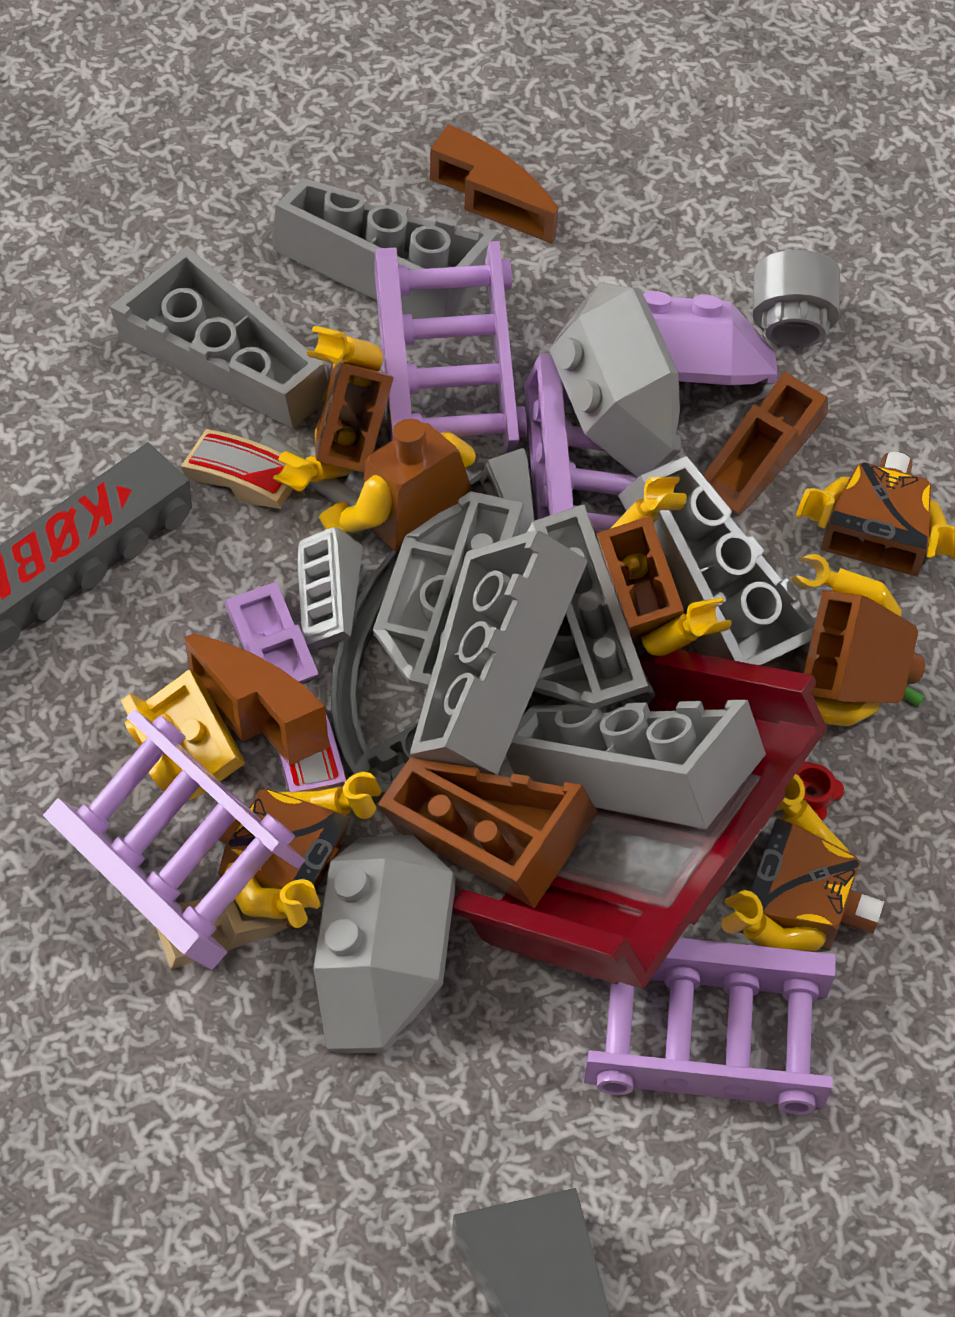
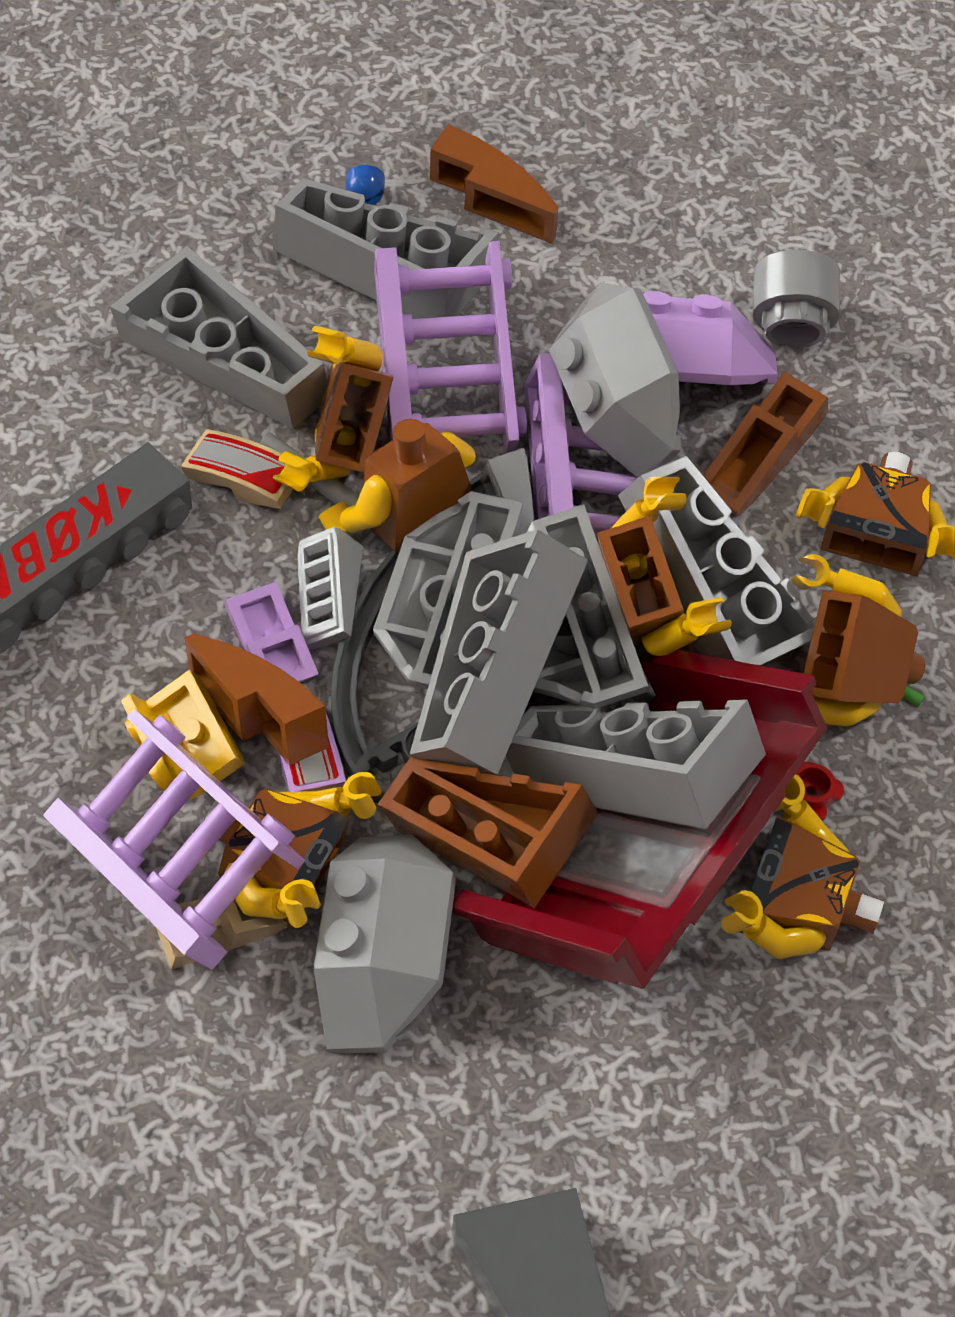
lavender fence [584,938,836,1115] -> none
none -> blue hinge [346,165,385,205]

